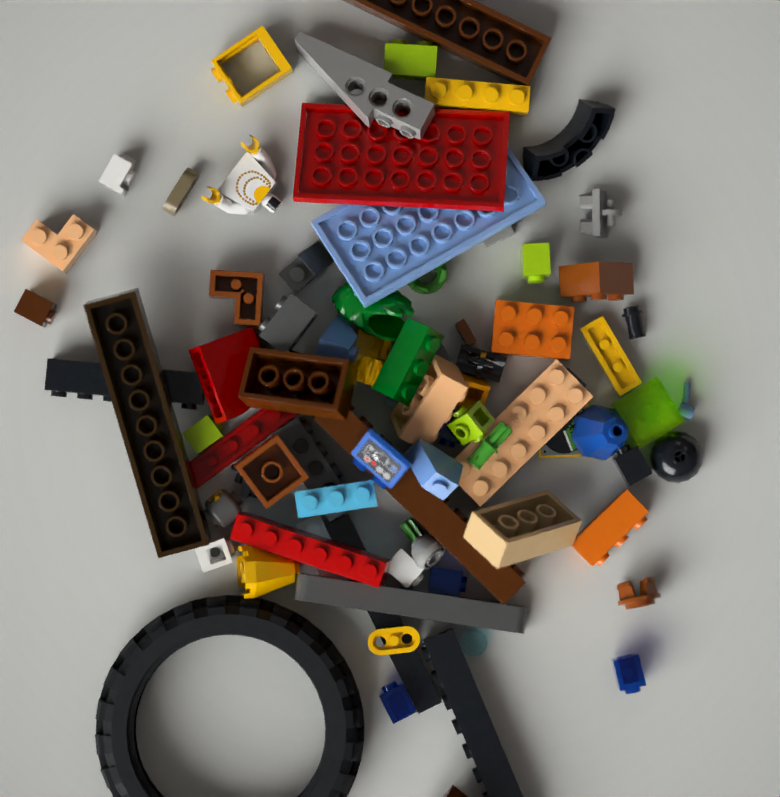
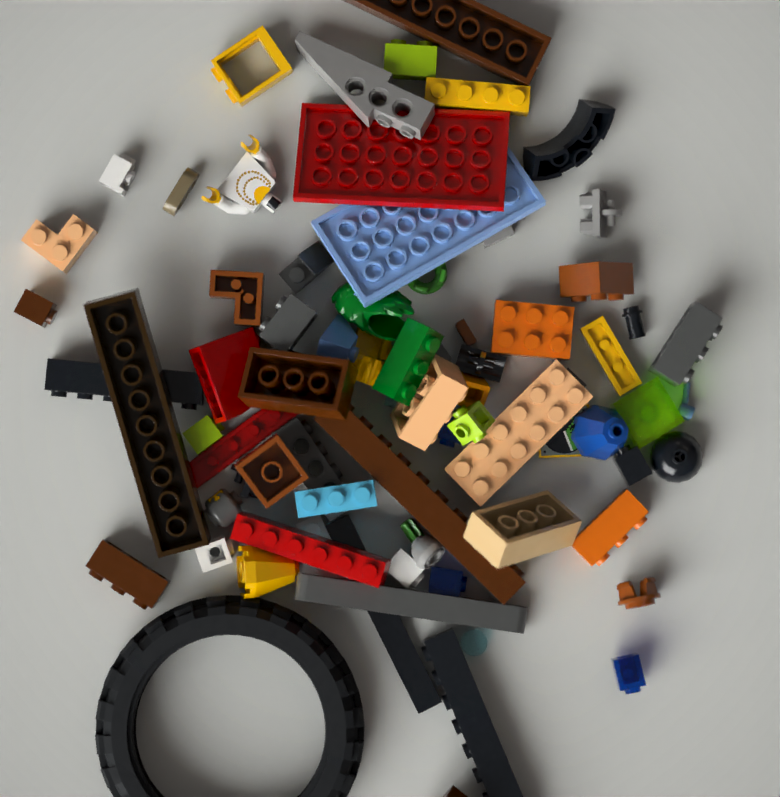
slope [351,428,412,490] -> none
yellow plate [368,626,420,655] -> none
clear blue brick [379,680,417,724] -> none
medium blue slope [405,438,463,500] -> none
bright green axle [467,422,512,470] -> none
lime brick [520,243,551,284] -> none
none -> reddish brown brick [86,539,171,610]
none -> dark grey brick [648,301,723,387]

